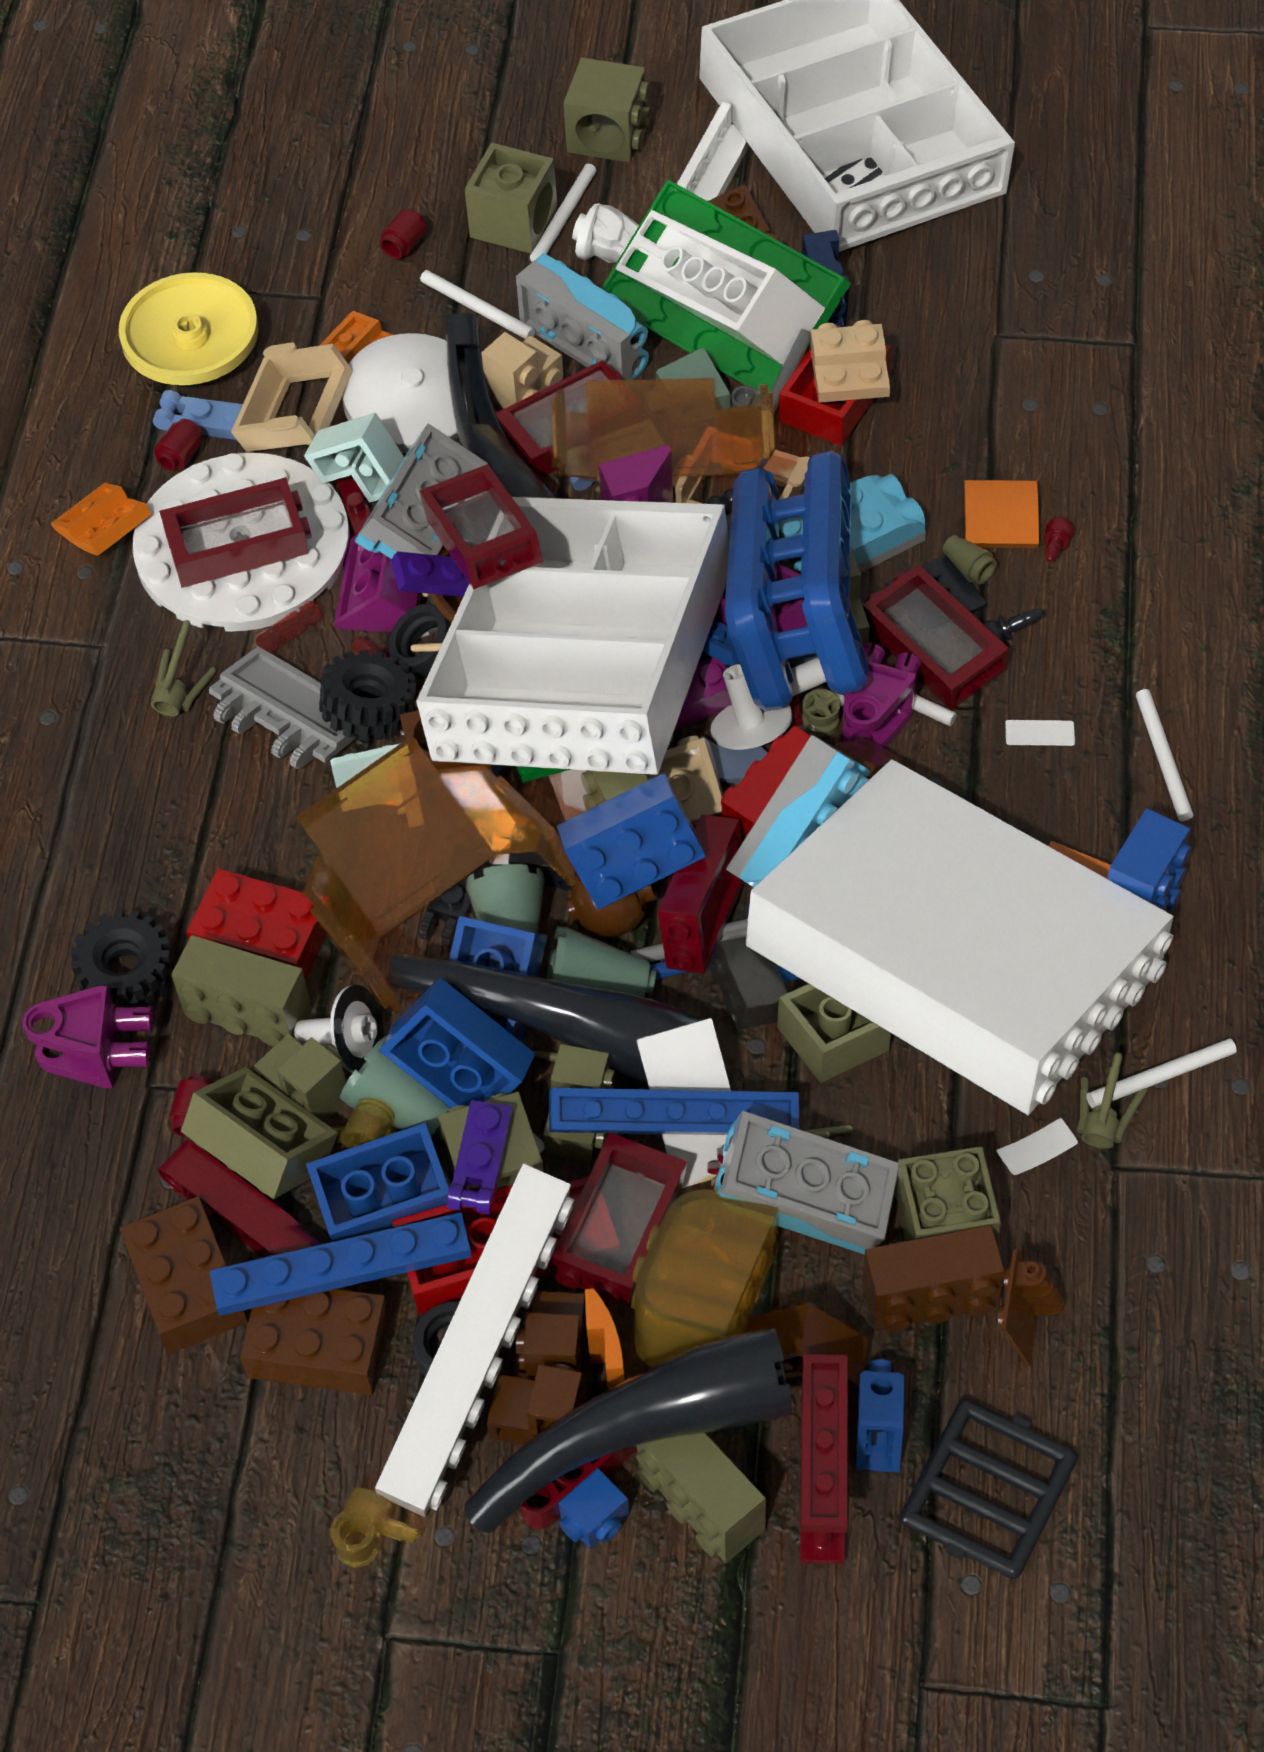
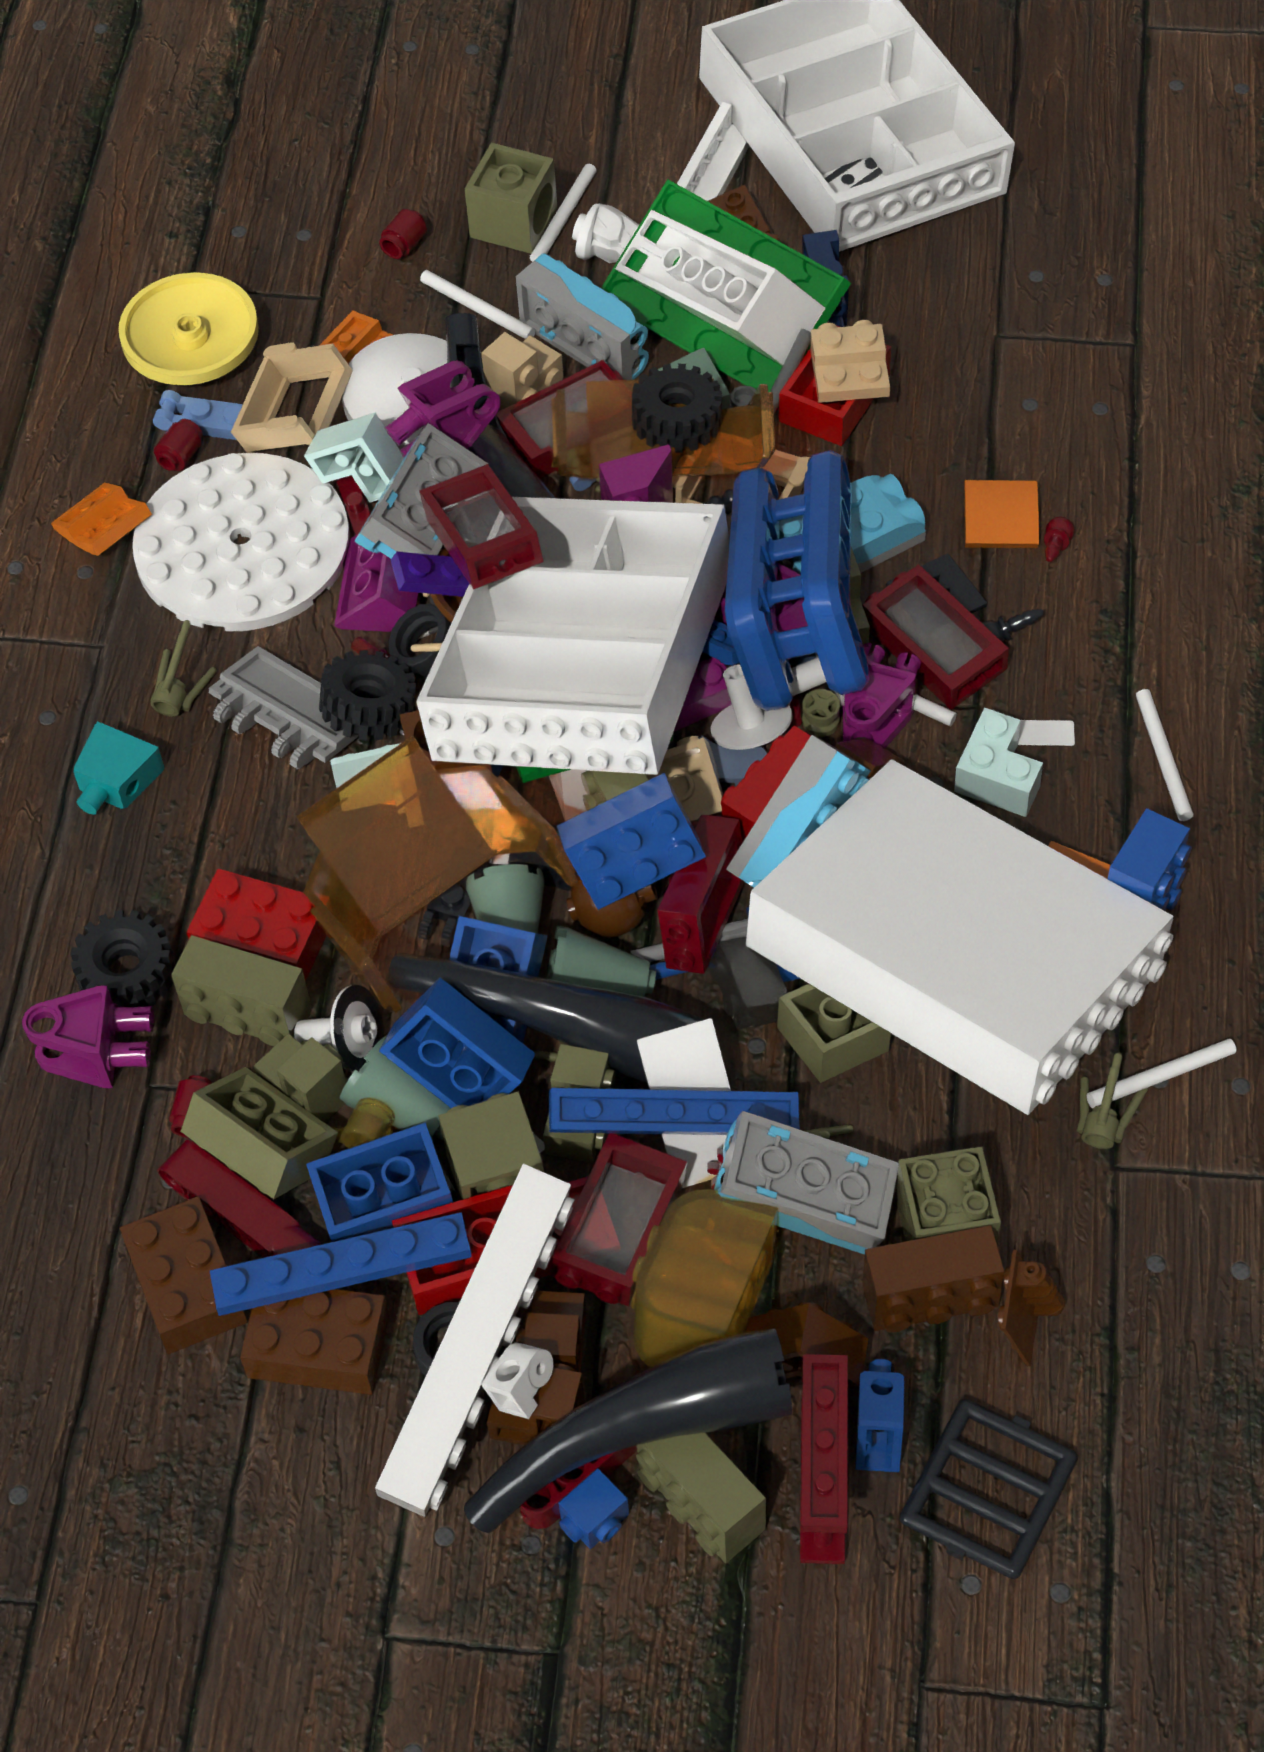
dark red window [159,477,312,588] -> none
clear red axle [255,601,322,653] -> none
clear yellow piece [330,1488,419,1567] -> none
dark purple plate [447,1100,513,1215] -> none
olive brick [563,57,651,163] -> none
orange slope [585,1289,625,1390] -> none
olive cone [942,535,997,584] -> none
white sticker [997,1118,1078,1175] -> none
none -> teal torso [73,721,165,815]
none -> magenta piece [384,360,500,457]
none -> white leg [481,1342,553,1419]
none -> black tyre [632,363,722,453]
none -> light aqua brick [954,708,1043,817]

